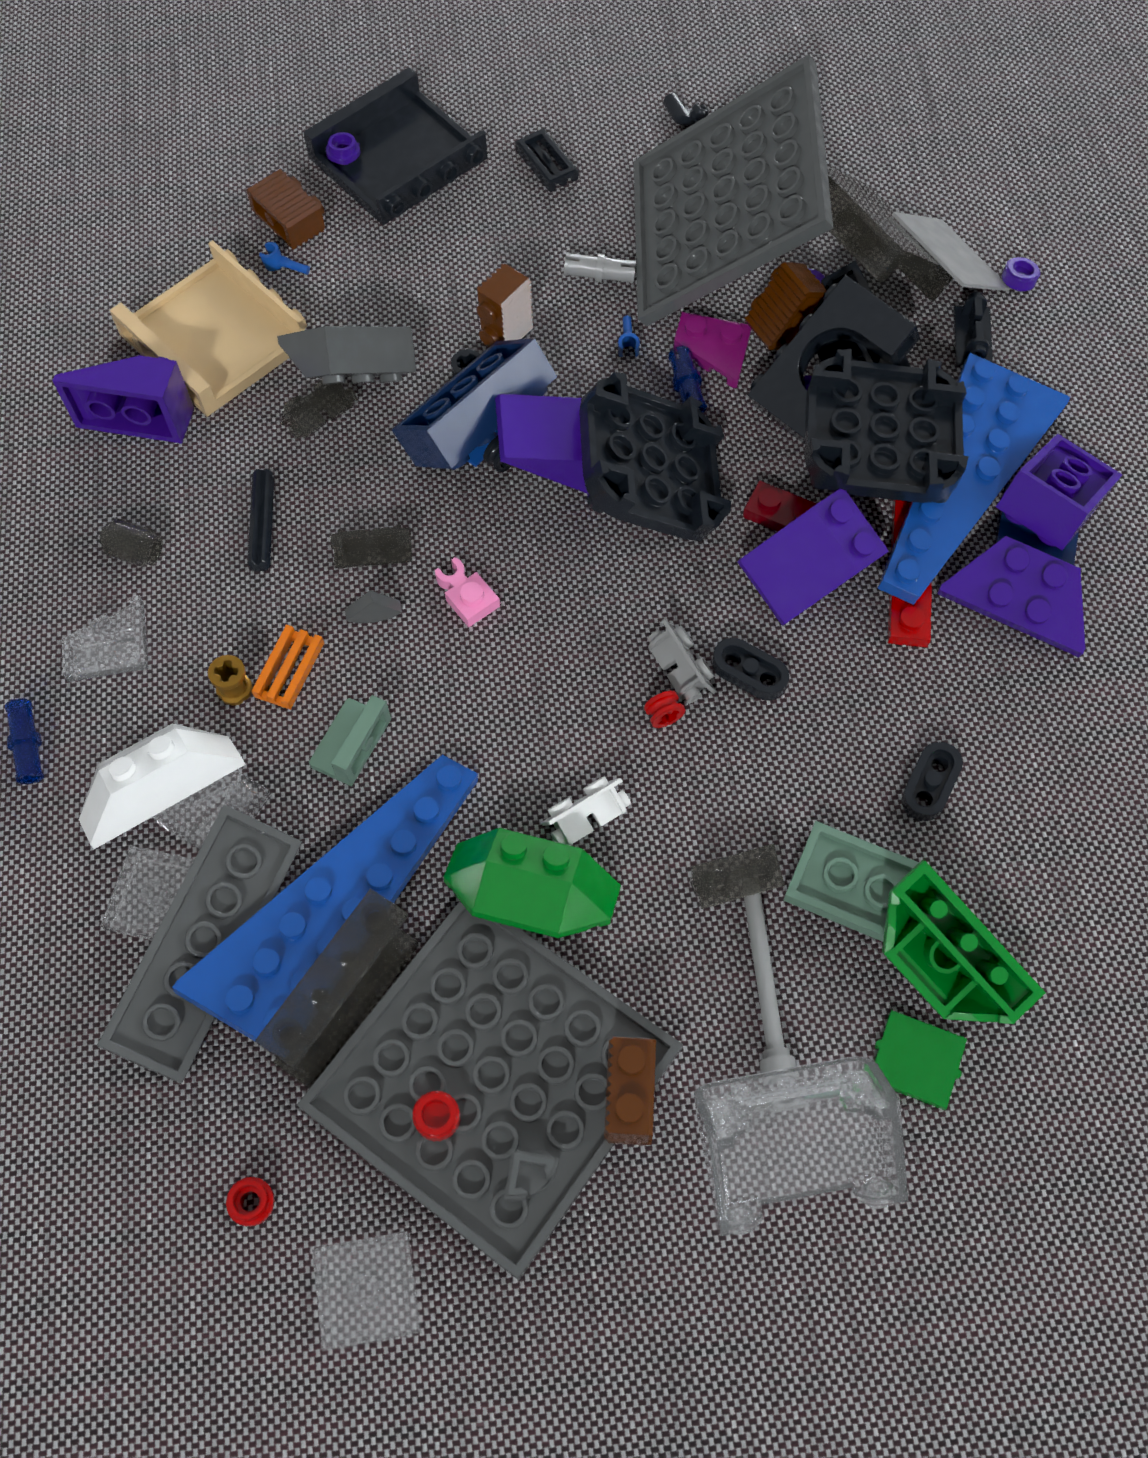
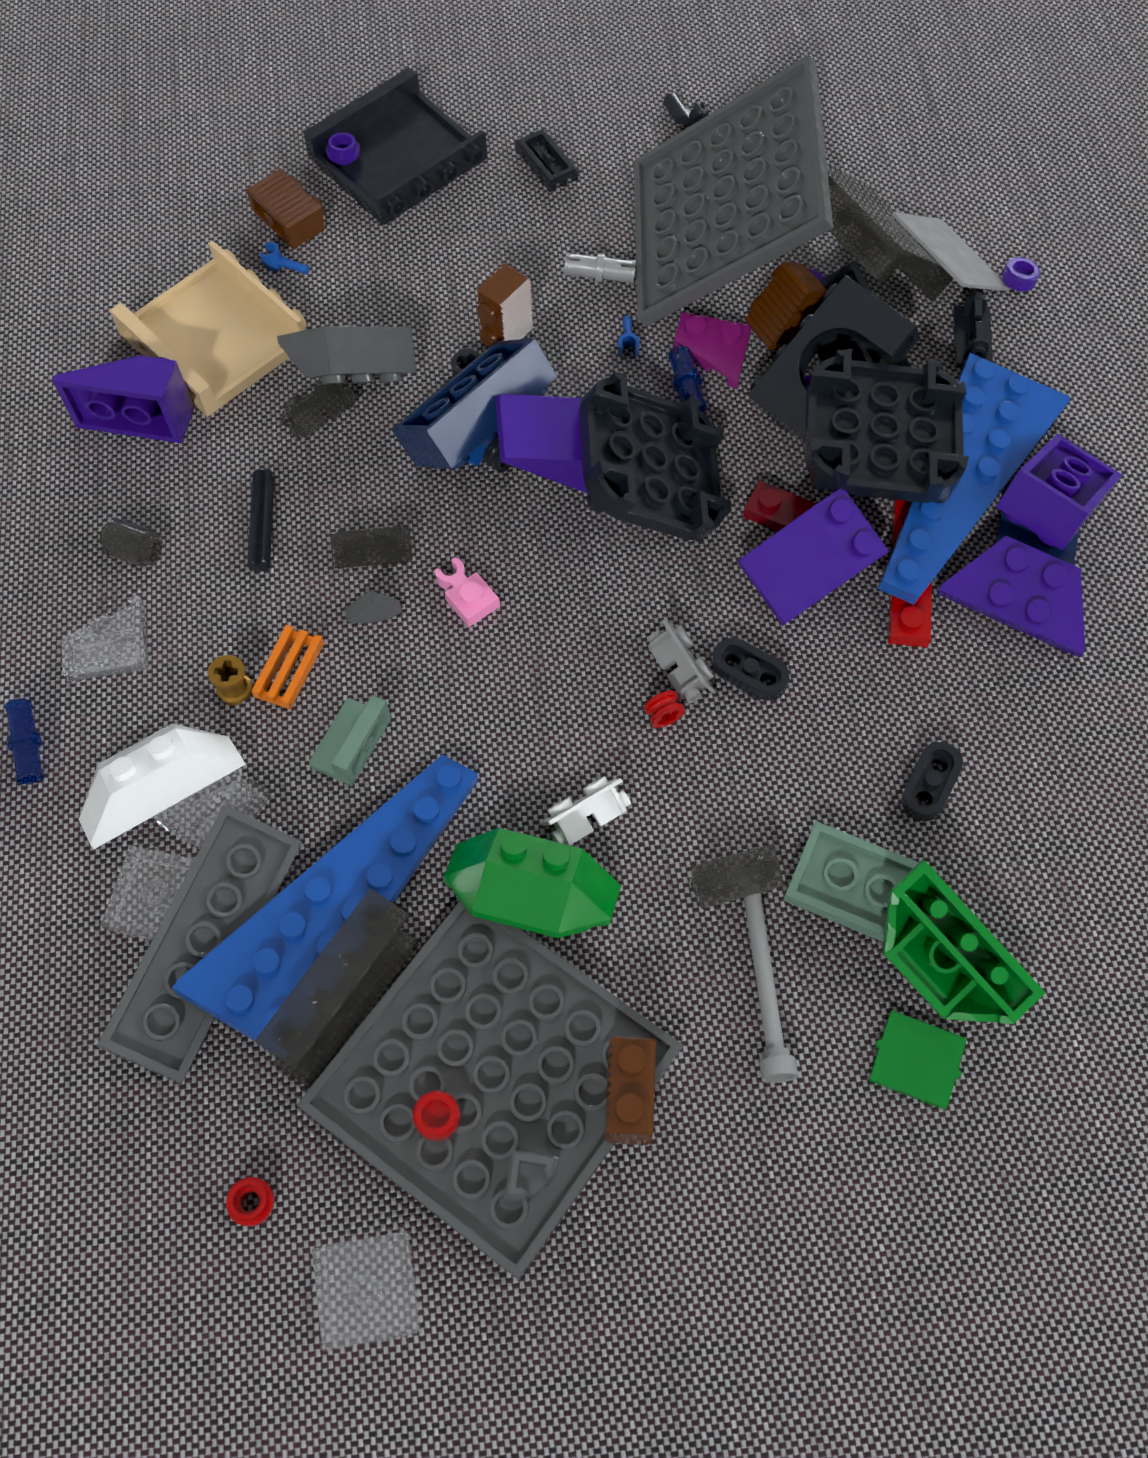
clear windscreen [694,1056,908,1236] -> none

